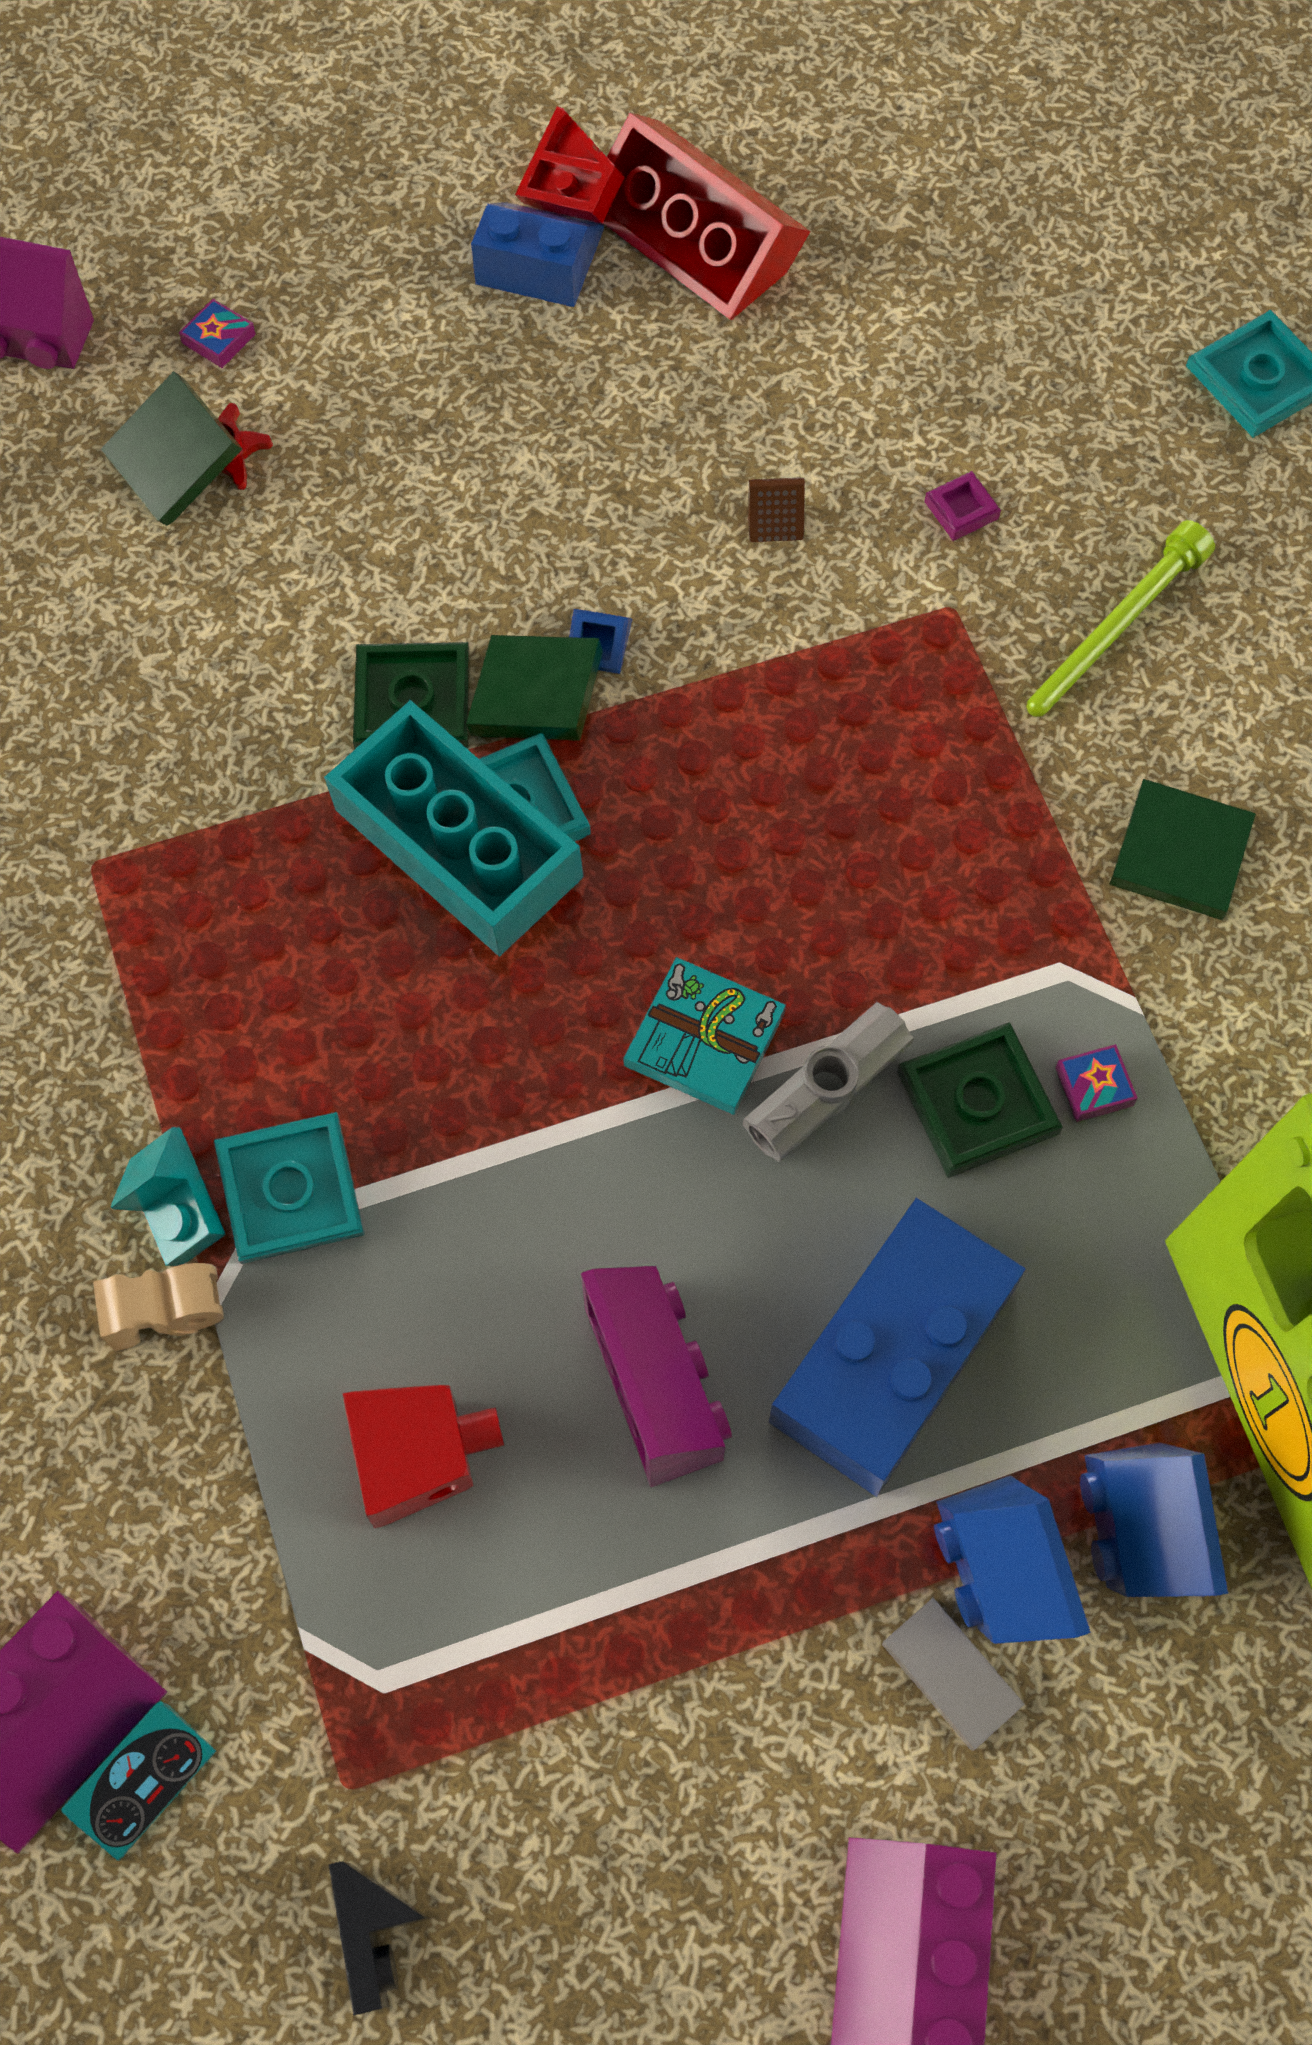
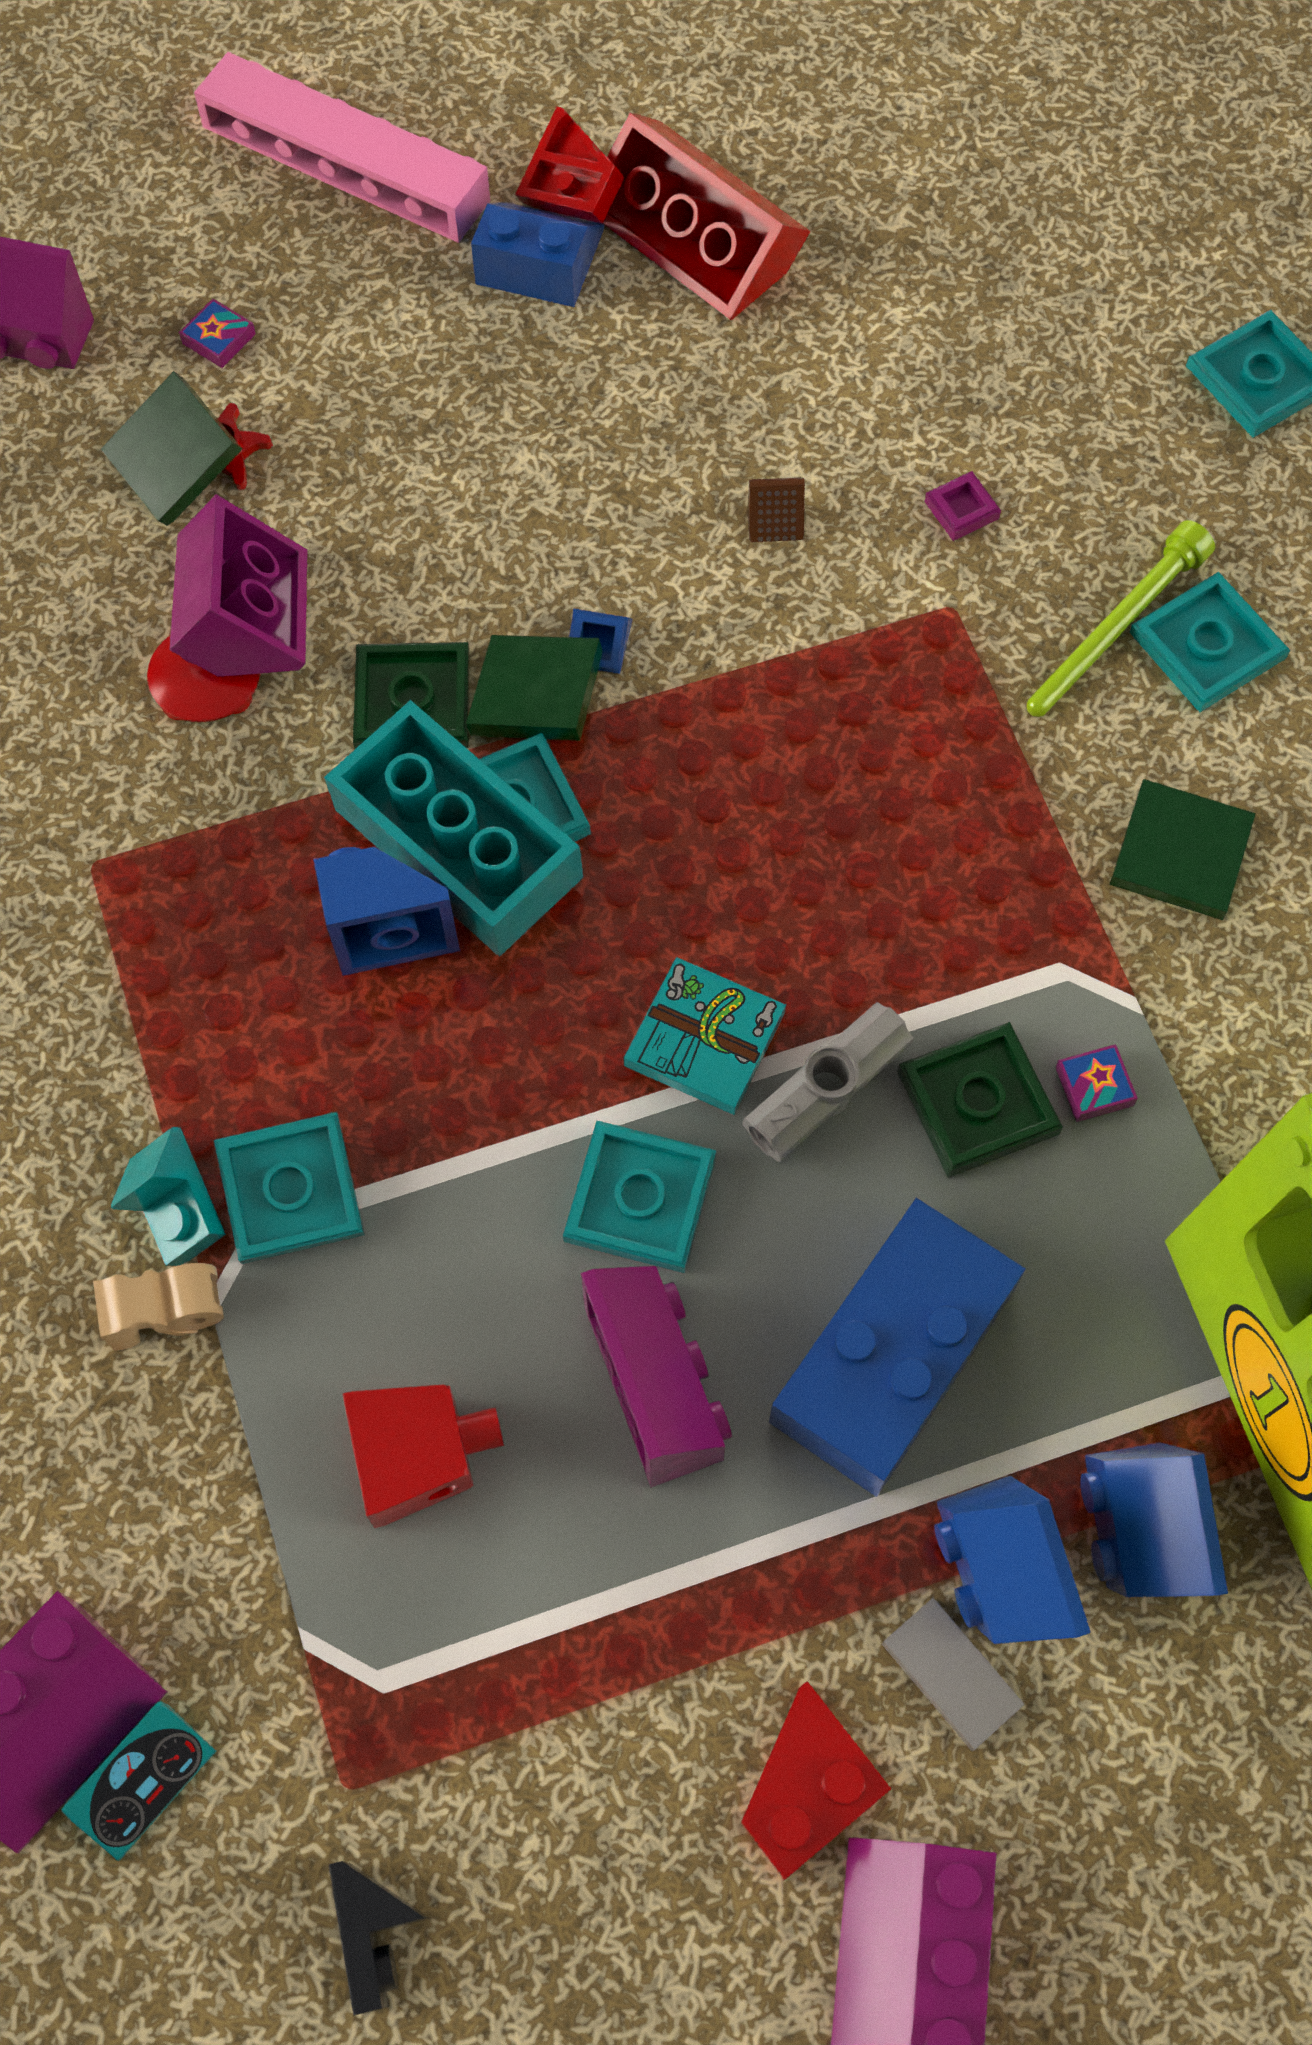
none -> red dish [147,636,260,722]
none -> magenta slope [169,494,307,677]
none -> bright pink brick [194,52,490,243]
none -> blue slope [313,847,460,976]
none -> teal tile [563,1120,716,1273]
none -> red wing [741,1681,891,1880]
none -> teal tile [1129,572,1290,713]

